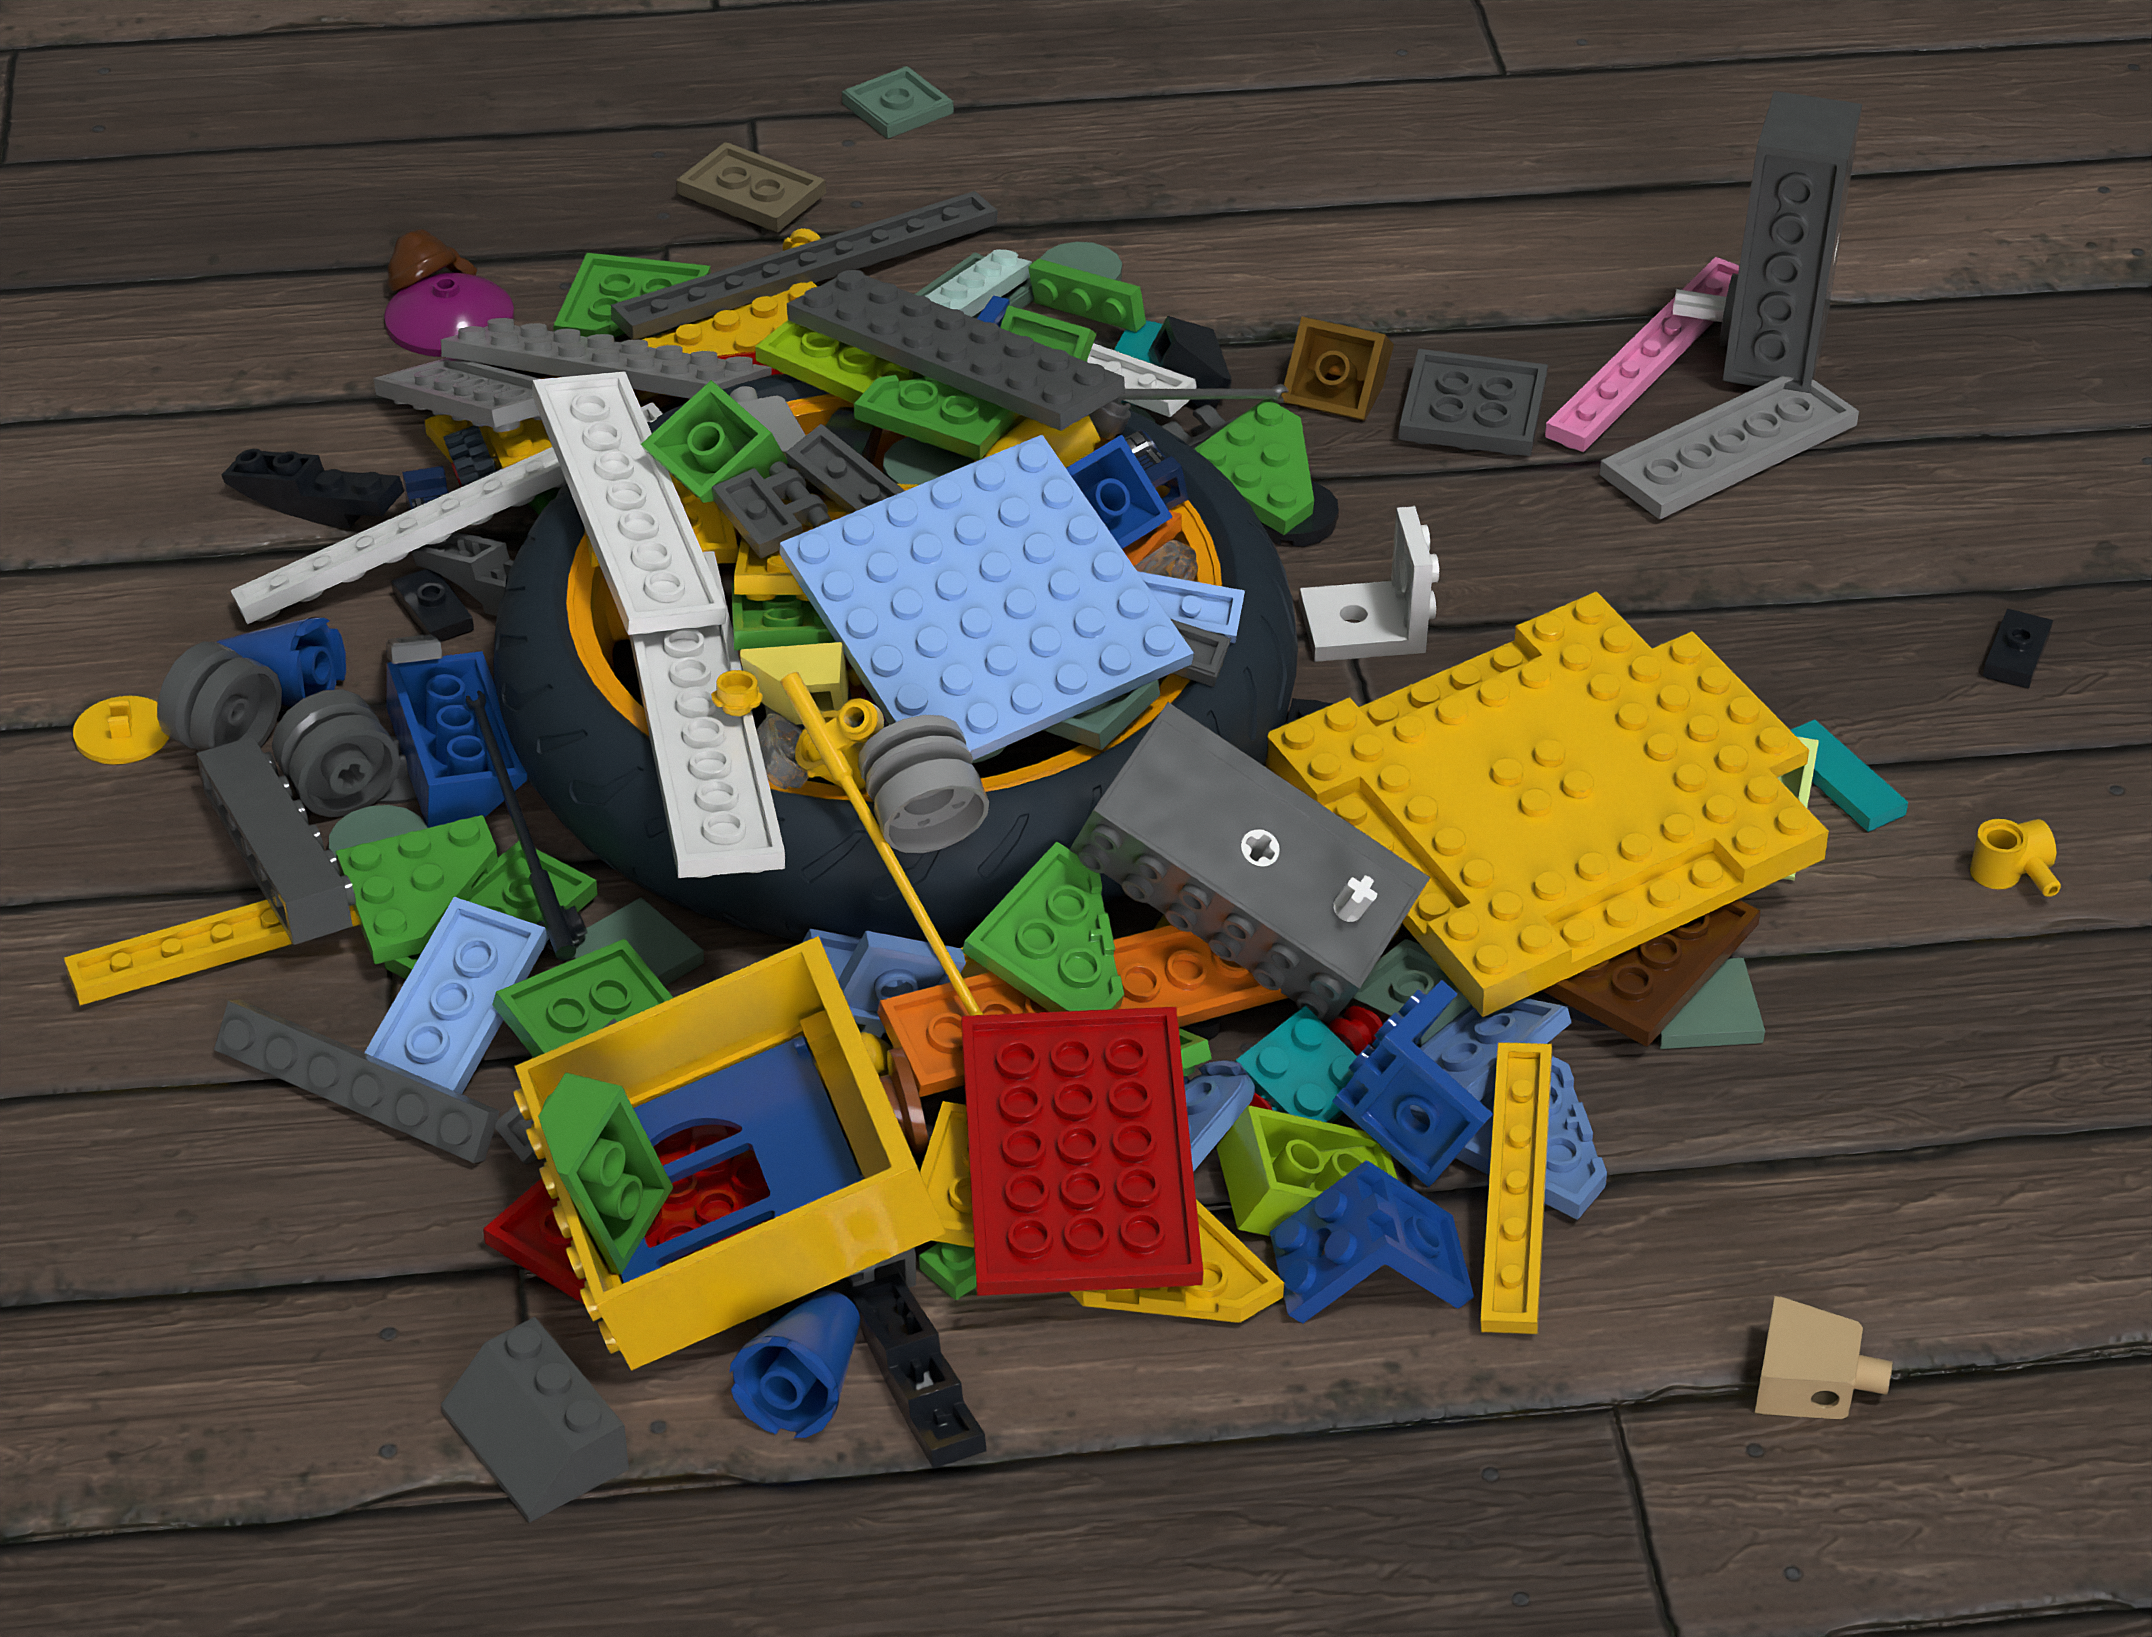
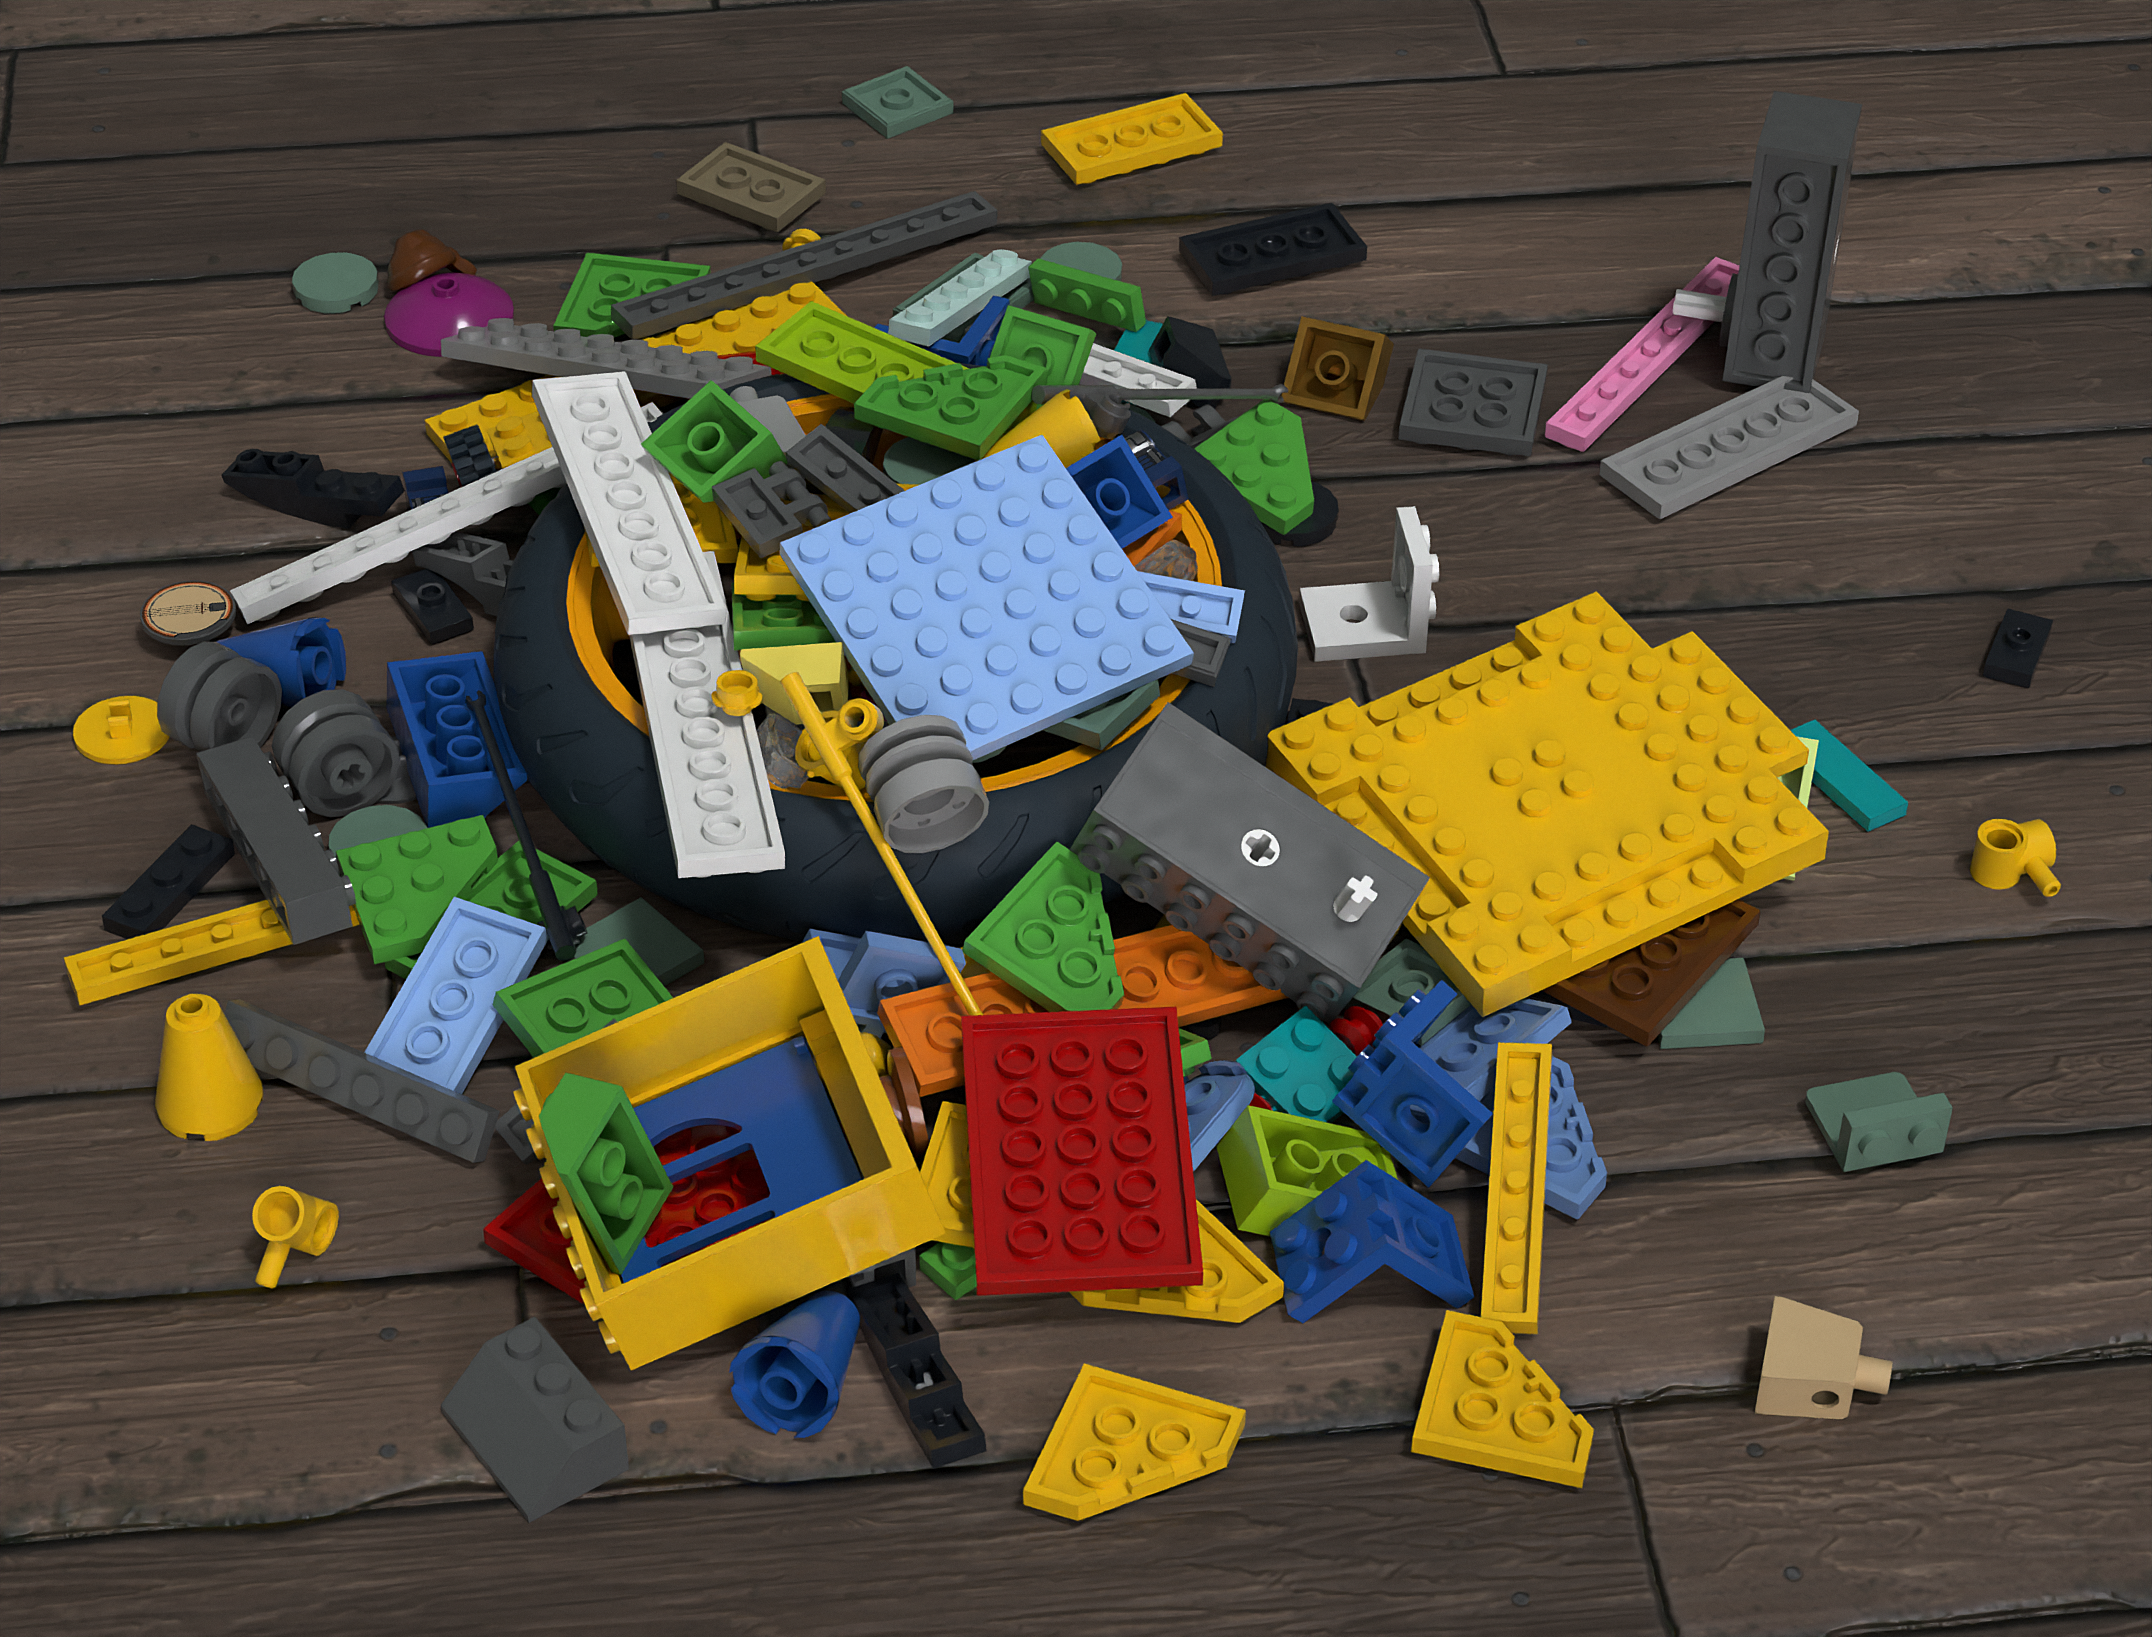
light grey plate [373,358,542,432] -> none
dark grey tile [385,634,443,664] -> none
dark grey plate [787,270,1125,431] -> none
none -> black plate [102,824,235,939]
none -> piece [140,581,236,645]
none -> yellow cone [155,994,264,1141]
none -> yellow piece [252,1186,339,1289]
none -> sand green tile [292,253,379,314]
none -> yellow plate [1023,1363,1246,1521]
none -> yellow plate [1041,93,1223,185]
none -> black plate [1179,202,1367,296]
none -> yellow plate [1411,1310,1594,1488]
none -> sand green bracket [1805,1072,1953,1172]

